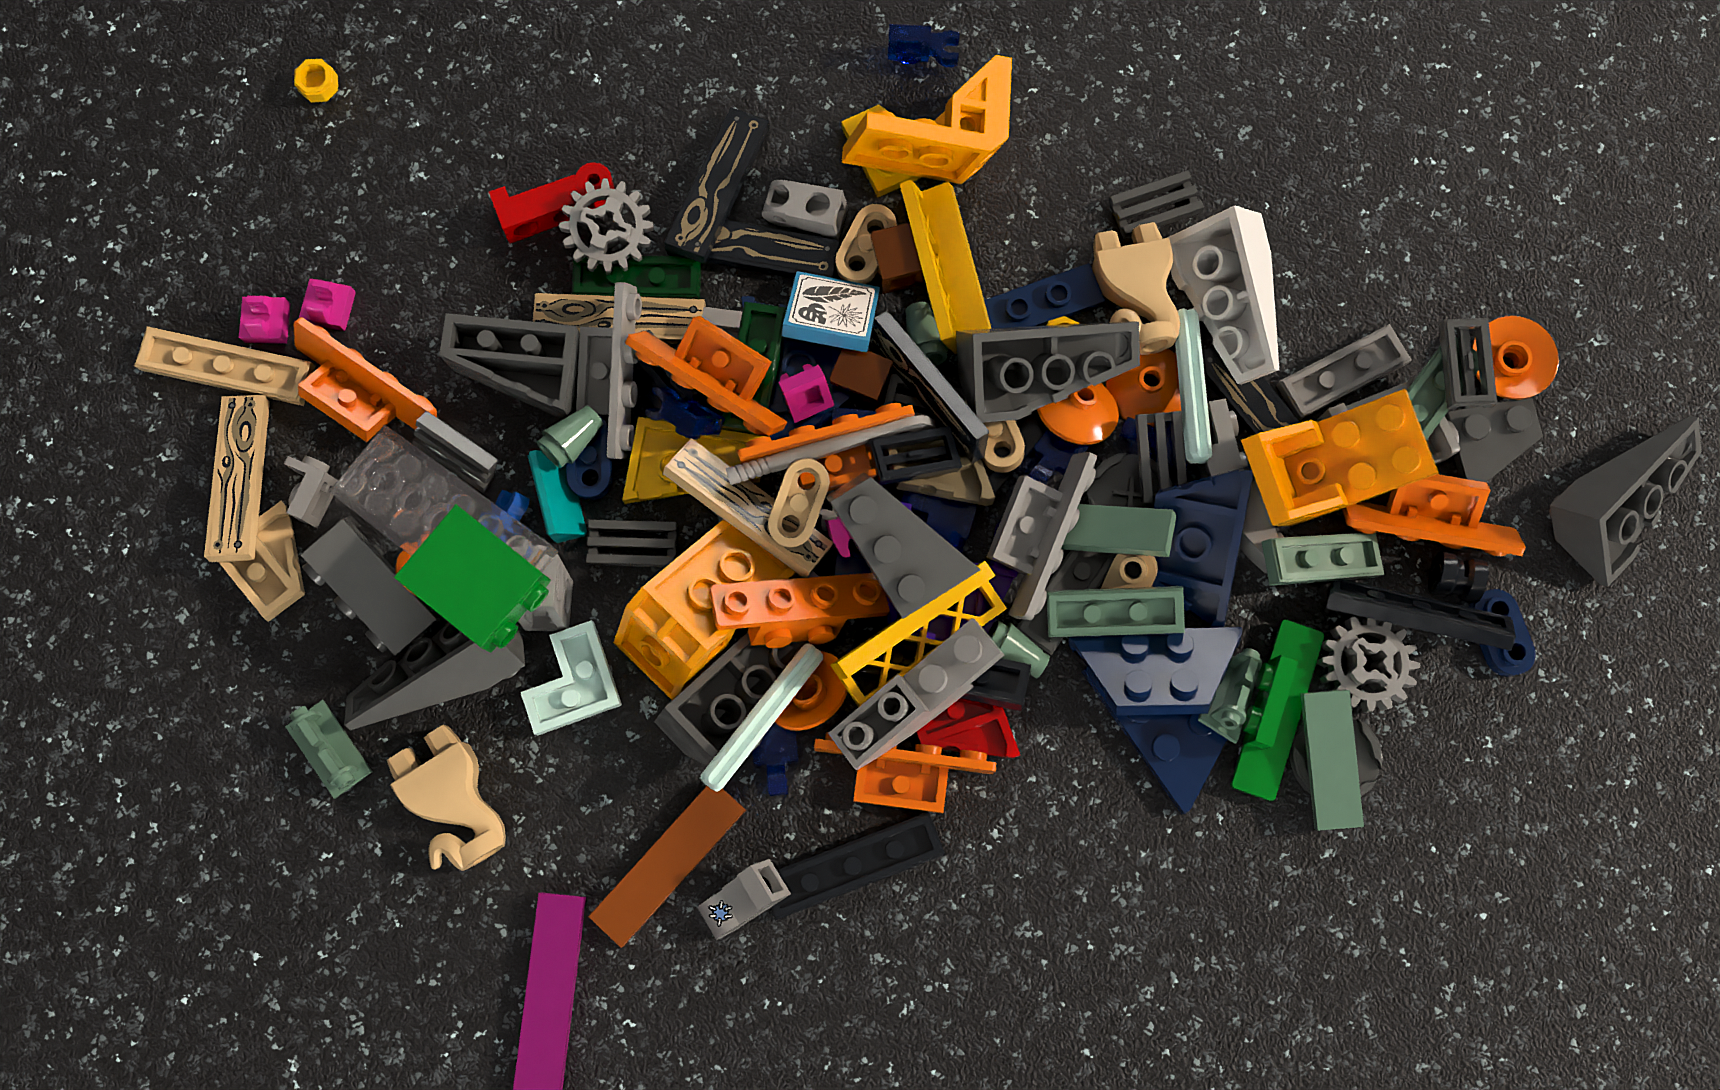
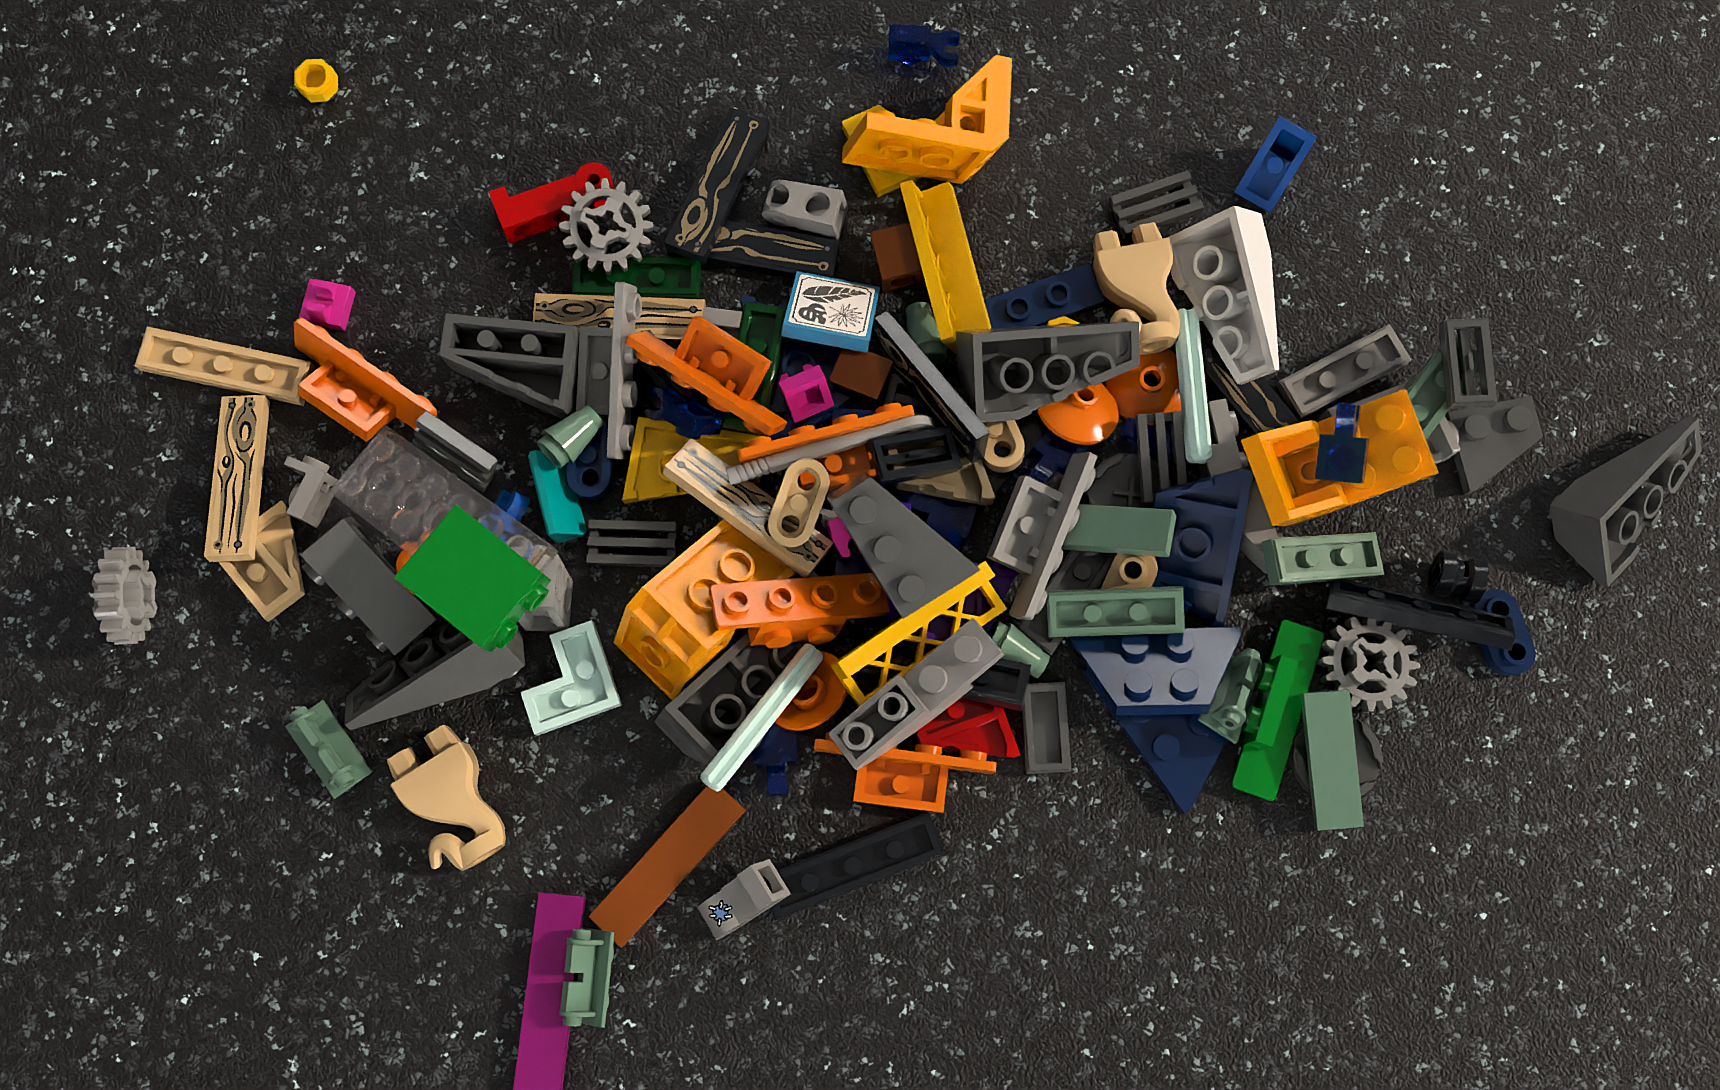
dark pink tile [239,295,291,343] -> none
tan plate [836,204,897,284] -> none
orange bracket [1342,474,1526,556] -> none
orange dish [1471,316,1559,400] -> none
none -> light grey gear [92,547,157,645]
none -> sand green hinge [559,927,615,1028]
none -> dark grey tile [1021,682,1072,775]
none -> blue slope [1234,116,1317,213]
none -> plate [1315,403,1369,484]

